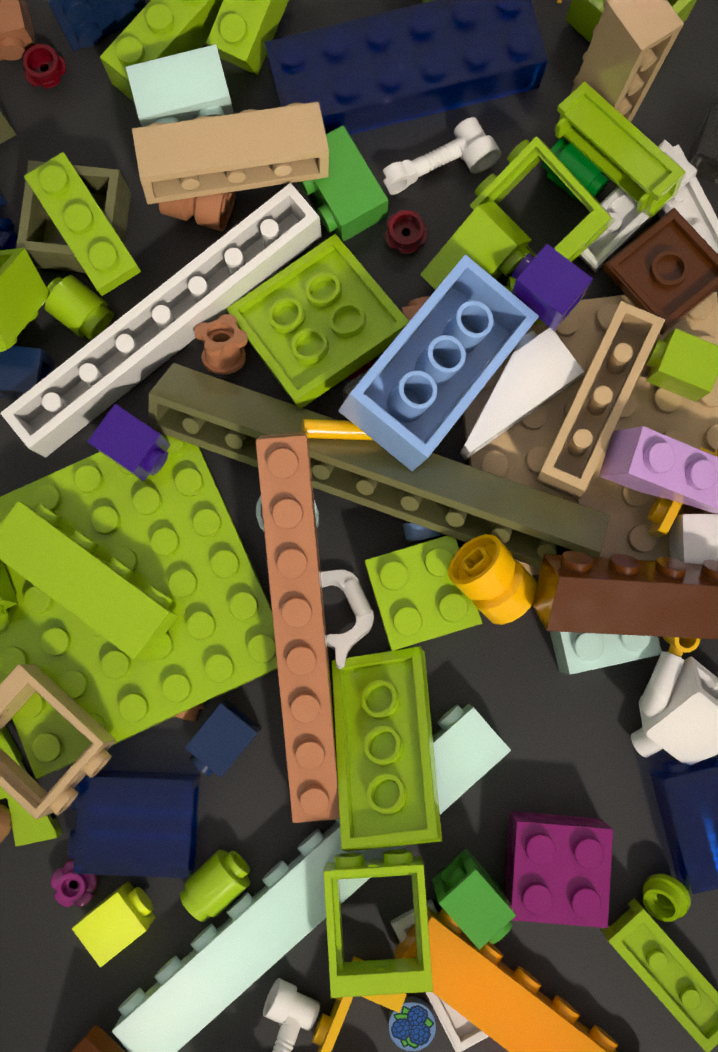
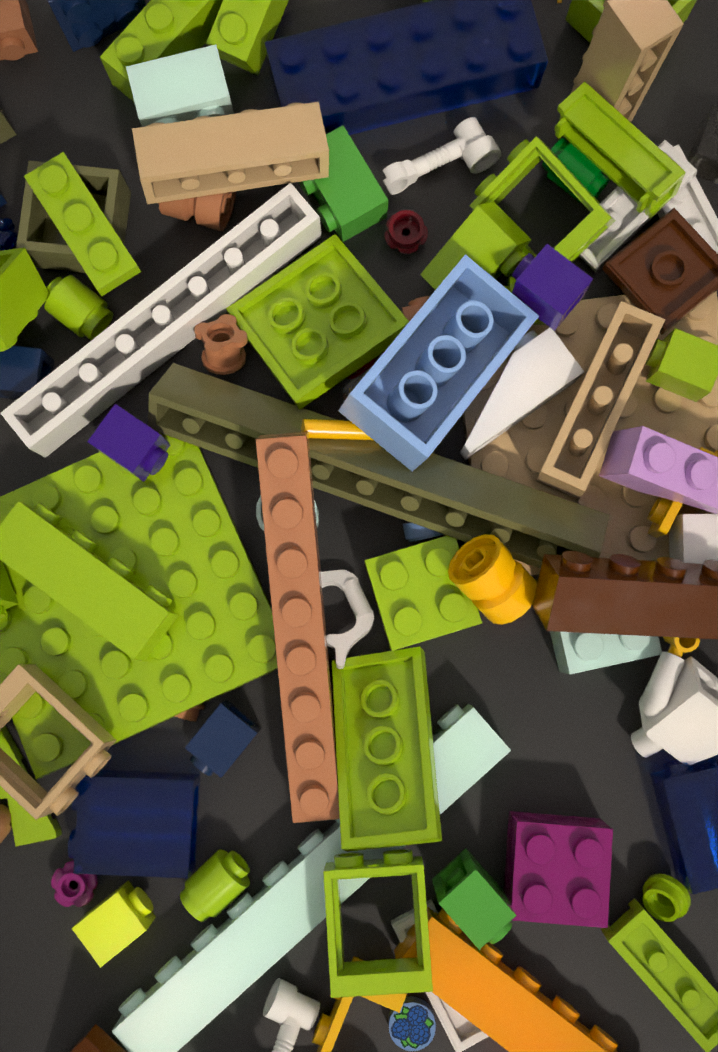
dark red plate [23,44,66,89] -> none

